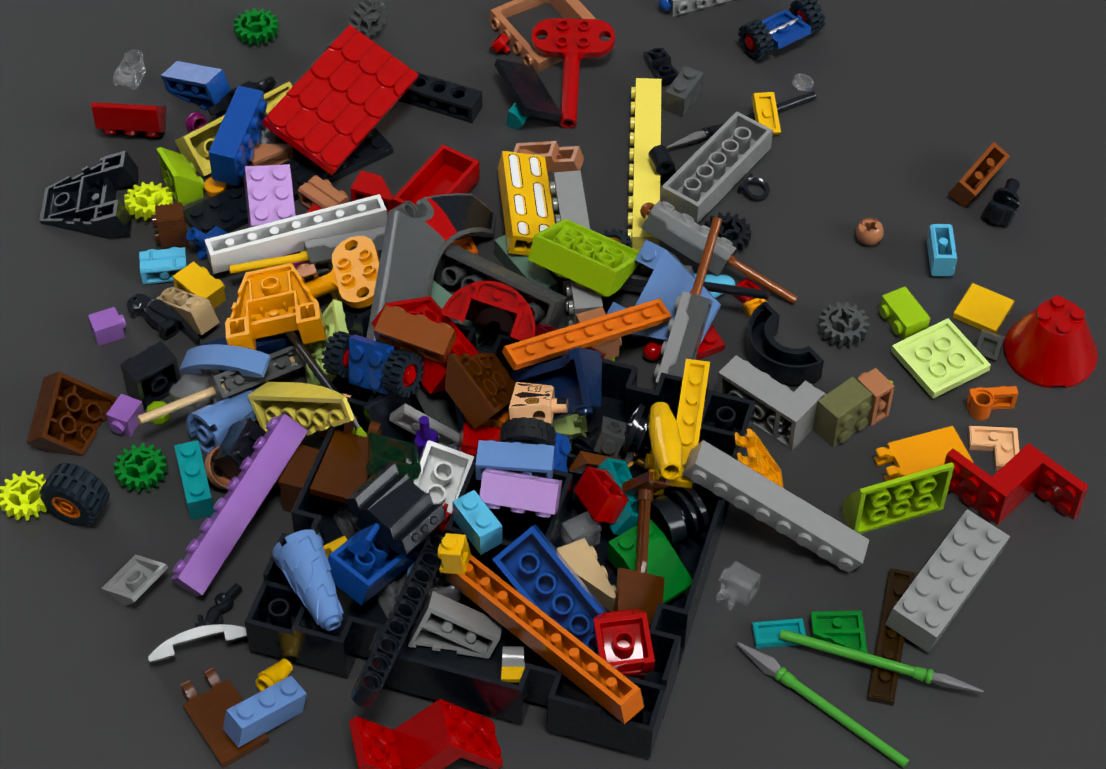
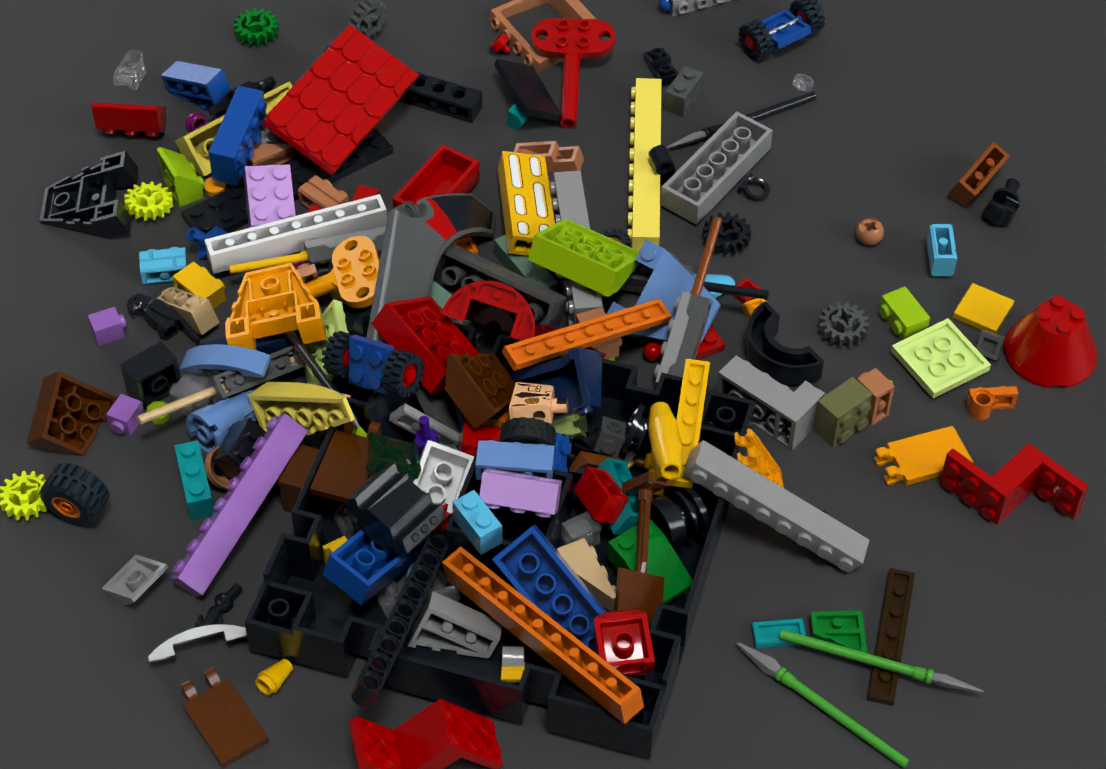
green gear [113,443,168,493] -> none
reddish brown brick [151,202,189,249] -> none
medium blue brick [223,676,307,748] -> none
medium blue cone [272,530,344,631] -> none
blue slope [347,523,380,557] -> none
red slope [350,170,393,213] -> none
dark orange brick [374,305,456,365] -> none
yellow brick [438,533,471,575] -> none
piece [640,201,798,304] -> none
clear brick [716,561,761,611] -> none
yellow plate [751,92,781,136] -> none
lime slope [841,462,954,534] -> none
light grey brick [885,509,1010,653] -> none
light nougat tile [968,426,1019,471] -> none

